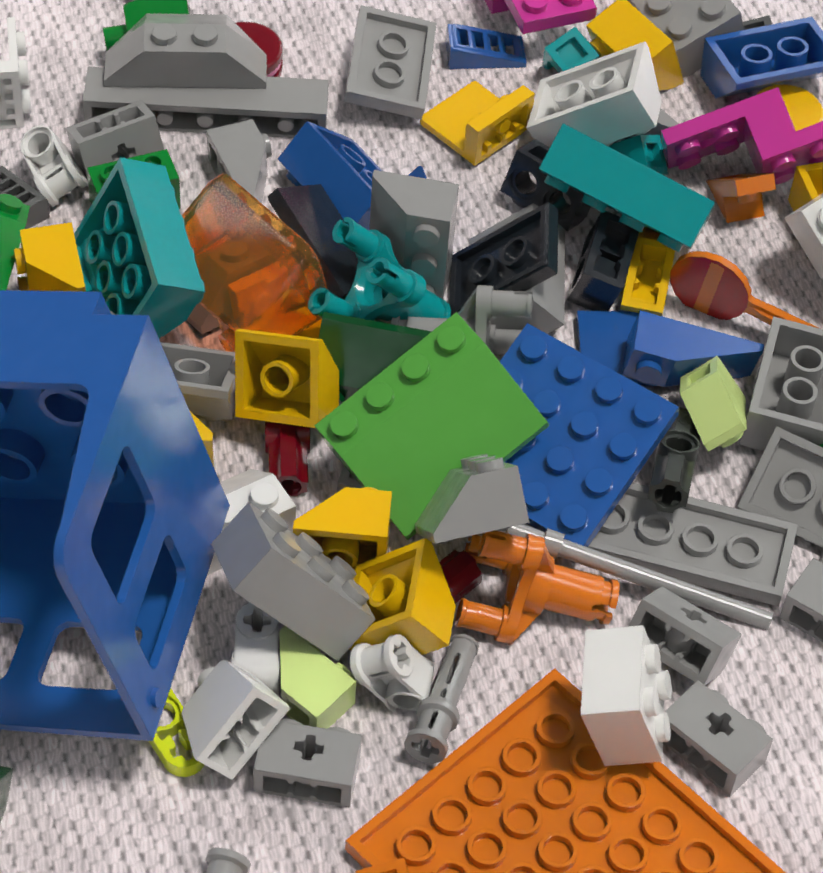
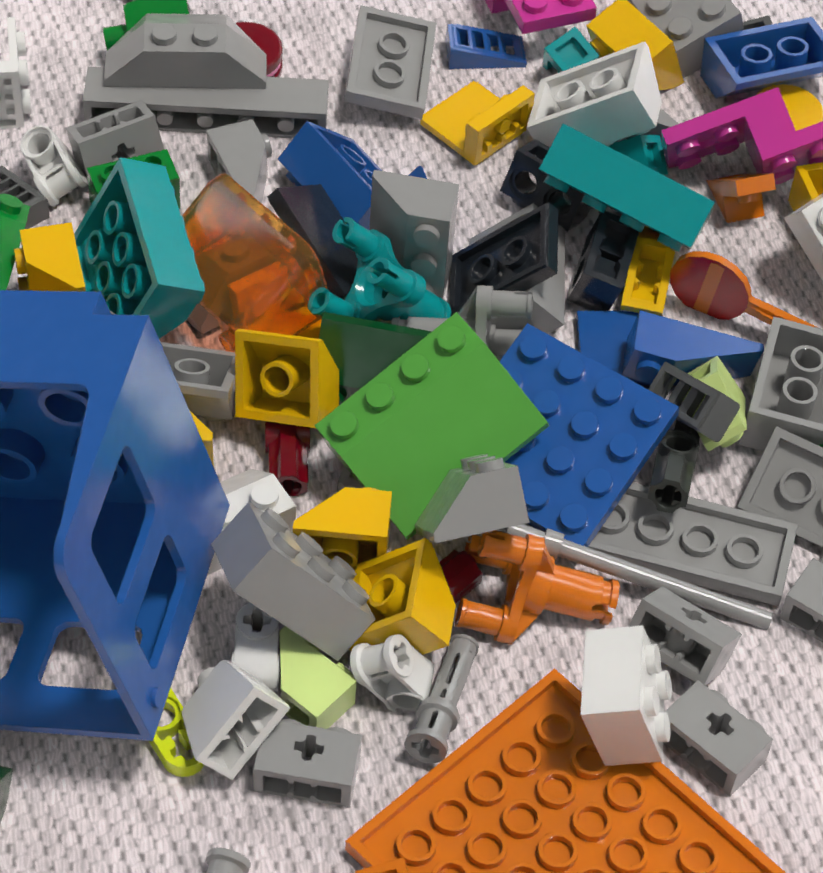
none -> dark grey slope [648,362,740,442]

